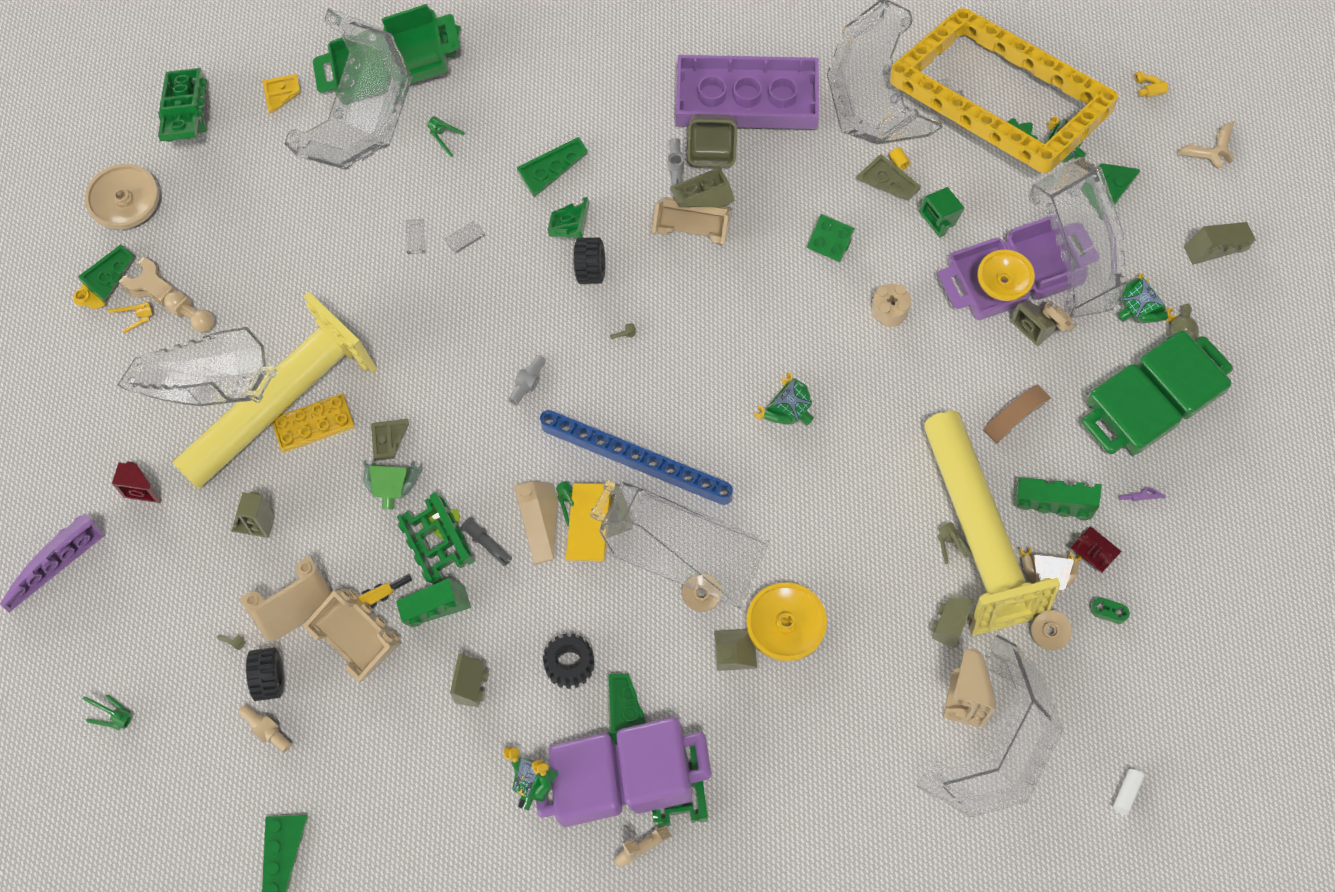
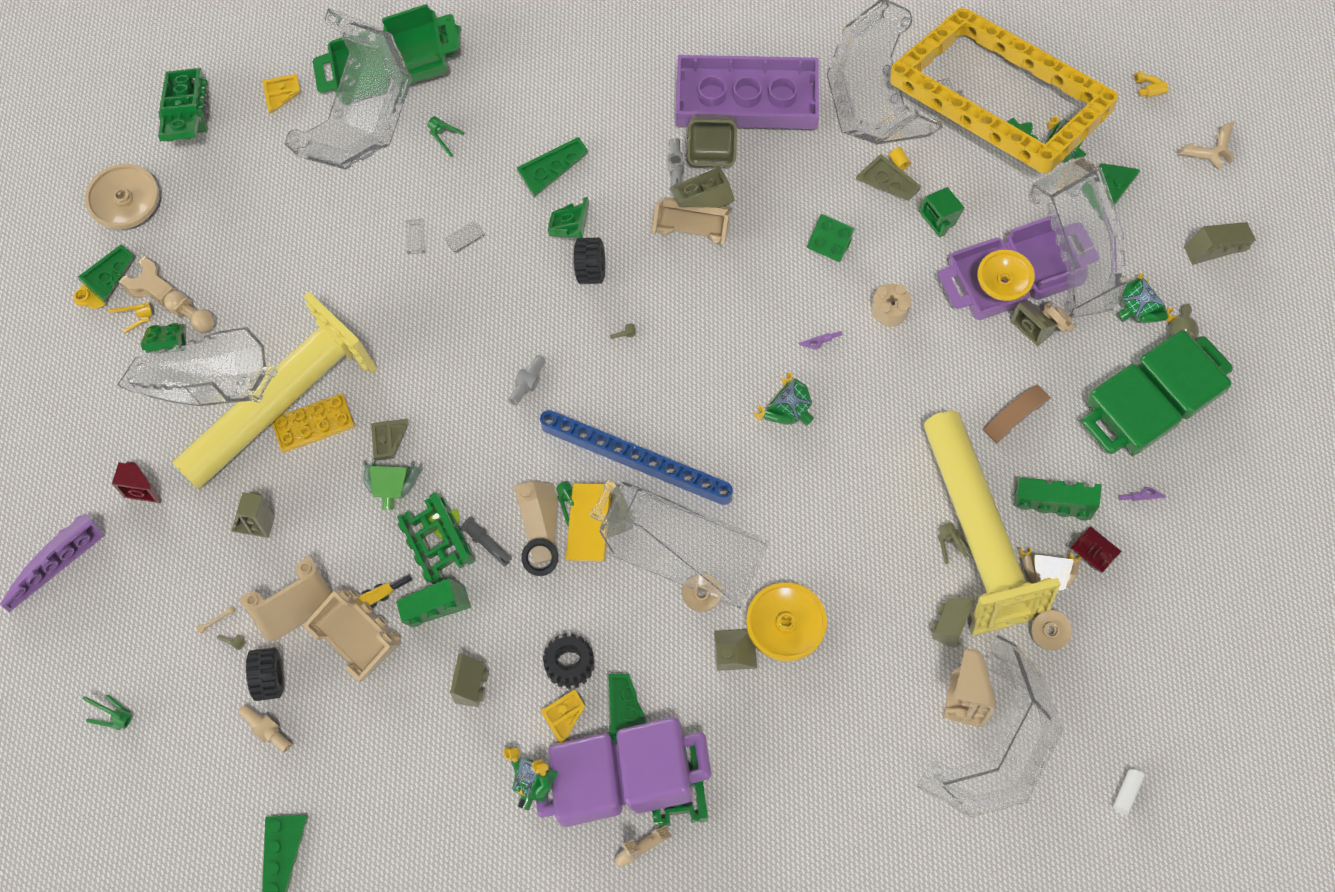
green beam [1090,598,1130,624] -> none
none -> green plate [140,323,186,353]
none -> tan hinge [197,607,235,633]
none -> black tyre [521,539,558,576]
none -> yellow wing [540,689,586,743]
none -> medium lavender hand [799,331,843,350]

